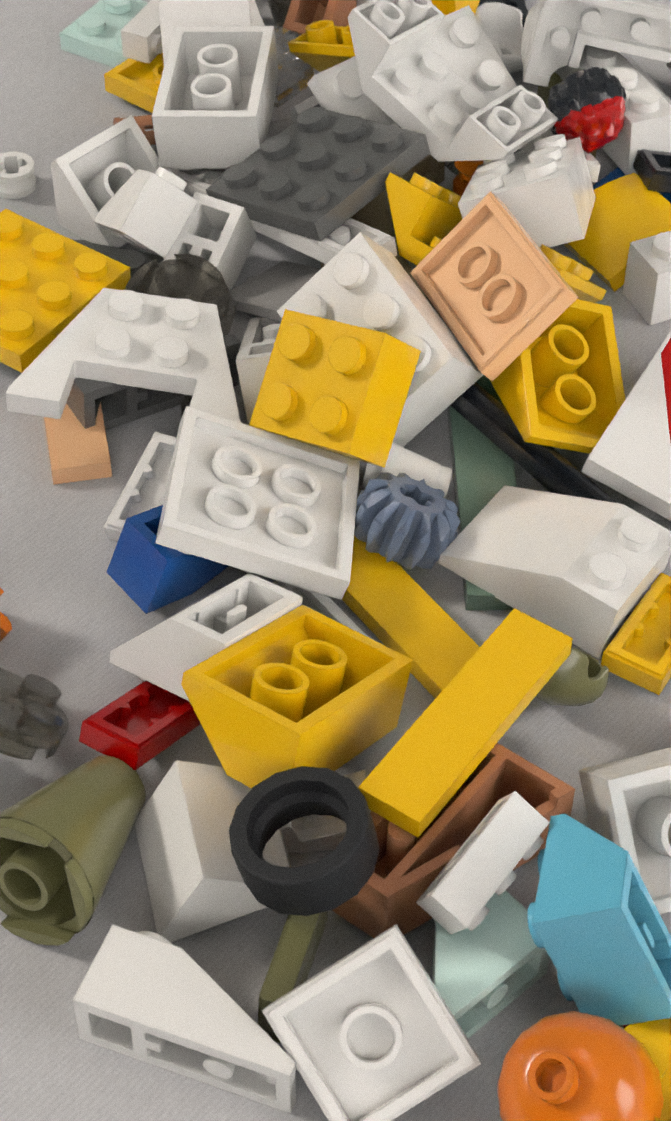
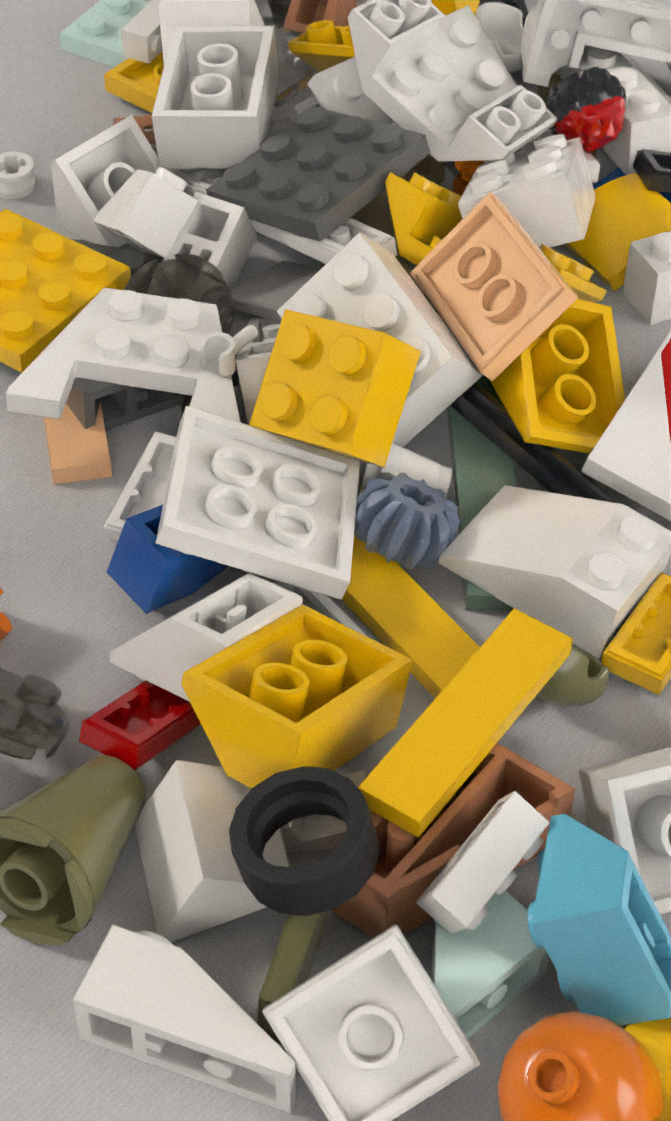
none -> white hand [200,325,258,377]

